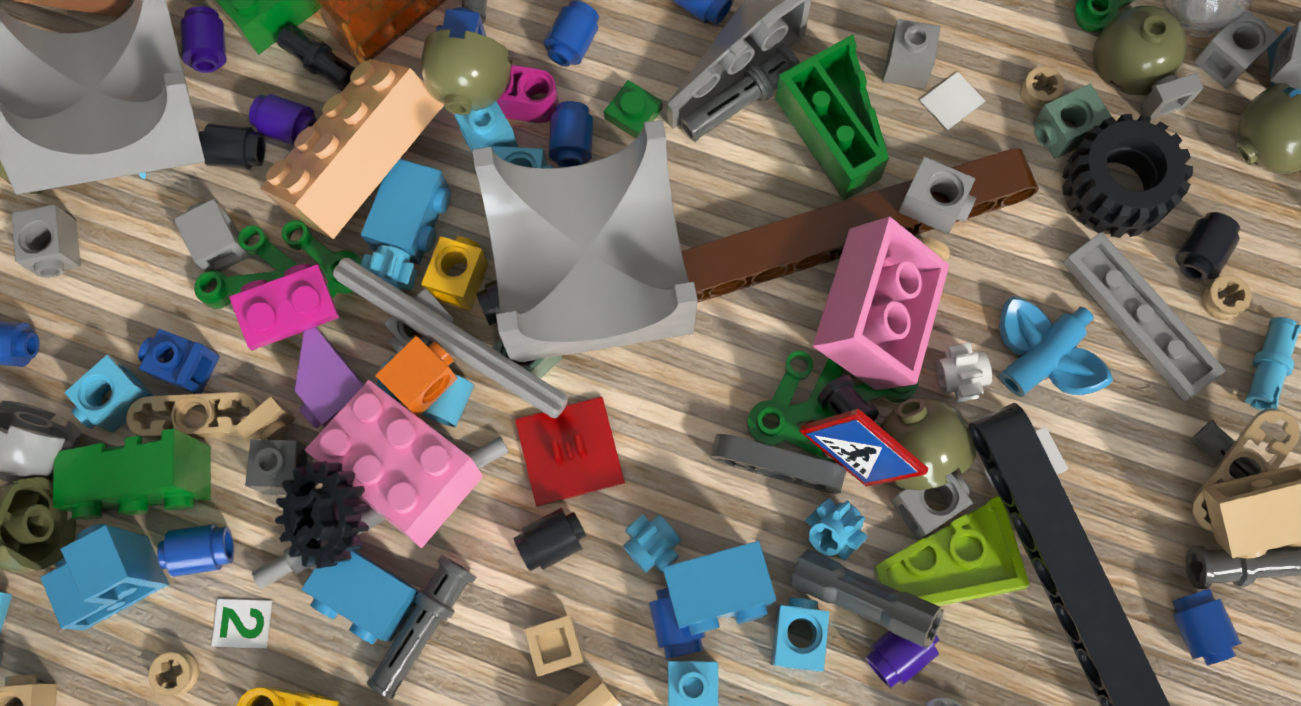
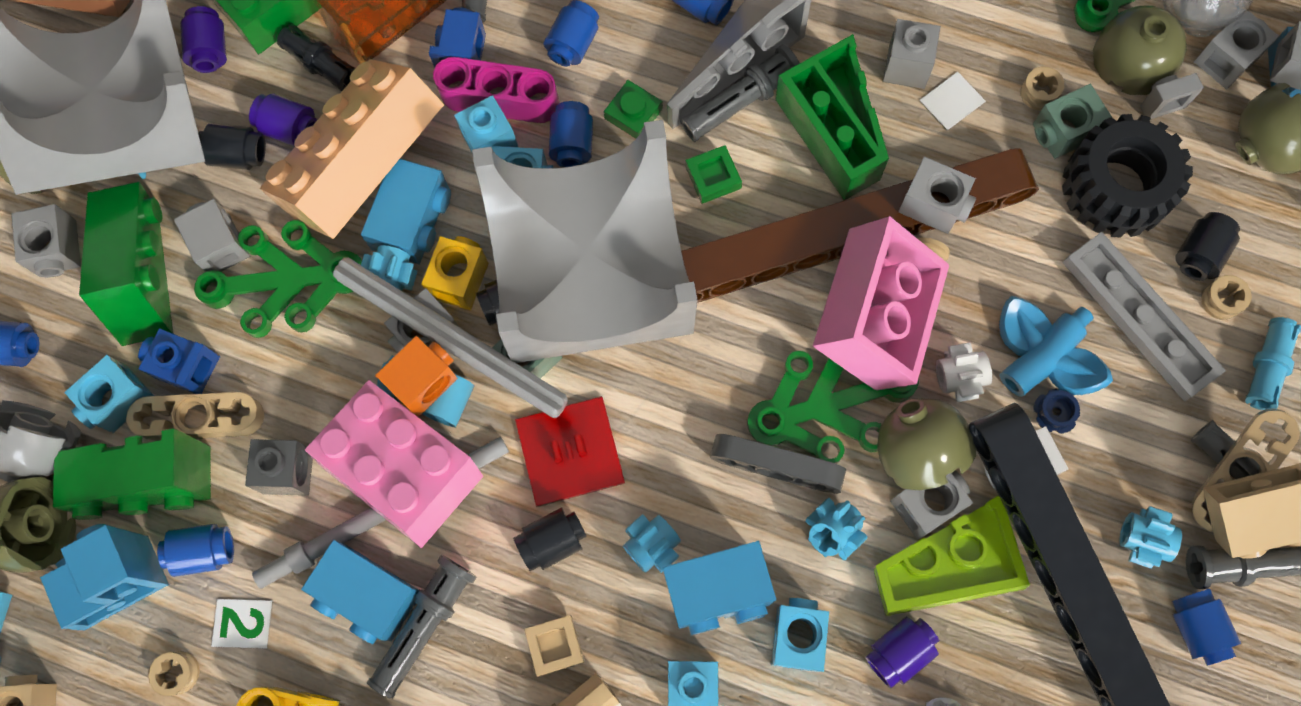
dark pink bracket [229,264,340,351] -> none
tan plate [235,396,296,442] -> none
black gear [275,461,370,569] -> none
medium lavender slope [295,327,364,429] -> none
olive cylinder [421,29,513,115] -> none
blue brick [649,588,705,659] -> none
dark grey axle [791,549,944,649] -> none
piece [799,409,929,487] -> none
black bush [817,375,879,421] -> none
none -> green wedge [79,182,173,346]
none -> green plate [685,145,742,204]
none -> dark blue plate [1033,389,1080,434]
none -> medium azure gear [1119,506,1182,569]

